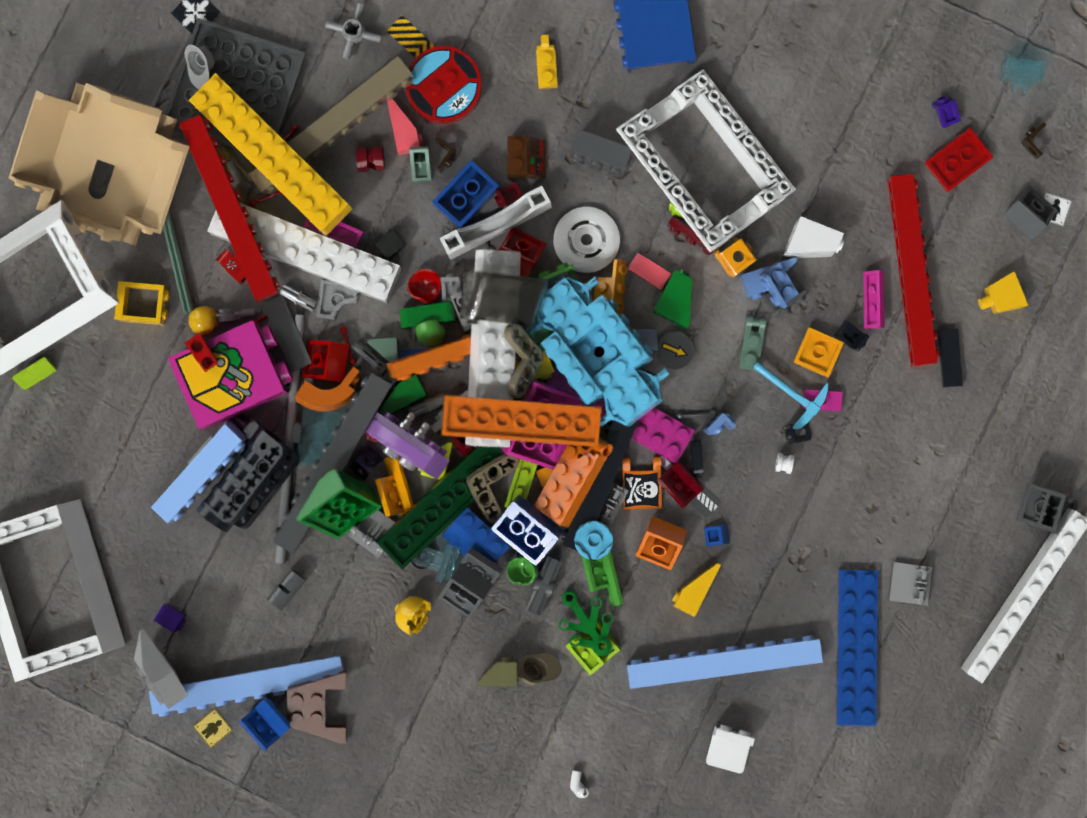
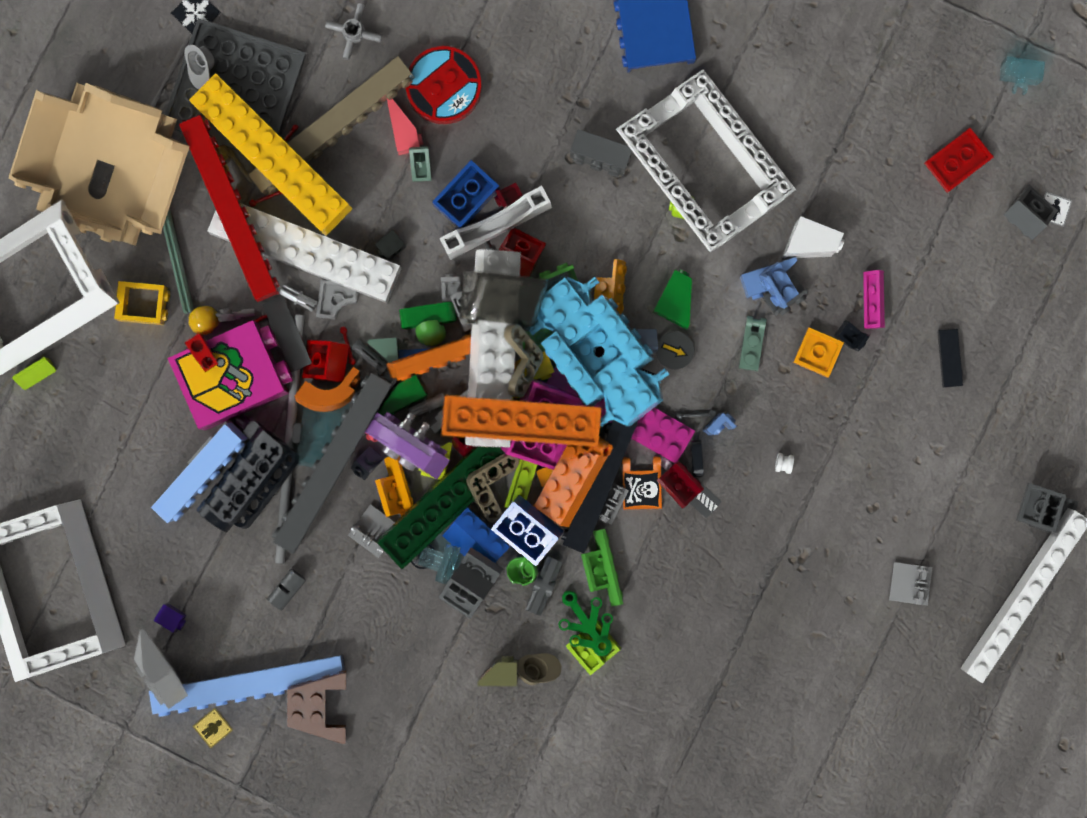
red leg [215,249,246,285] -> none
blue bracket [239,698,291,751] -> none
green slope [297,469,383,539] -> none
dark pink plate [303,218,364,249] -> none
dark red wheel [355,145,385,173] -> none
sticker [387,15,436,58] -> none
yellow cylinder [395,596,431,636] -> none
red helmet [407,269,442,304] -> none
dark brown bracket [435,137,456,173] -> none
reddish brown slope [507,136,546,178] -> none
yellow hinge [536,35,558,89] -> none
white piece [553,207,620,273] -> none
white arm [570,770,589,798] -> none
medium azure tile [574,521,613,560] -> none
light blue brick [626,635,823,689] -> none
coral slope [627,253,672,291] -> none
orange slope [635,516,688,570] -> none
dark red plate [667,217,714,255] -> none
yellow slope [672,563,721,617] -> none
blue slope [704,525,730,546] -> none
white bracket [706,725,755,773] -> none
light orange piece [714,237,757,278] -> none
medium azure piece [754,362,828,429] -> none
black bracket [784,423,811,444] -> none
dark pink plate [802,389,842,411] -> none
blue plate [836,570,878,726] -> none
red brick [887,174,940,367] -> none
dark purple bracket [931,96,961,128] -> none
yellow torso [978,272,1028,314] -> none
dark brown bracket [1021,123,1046,159] -> none

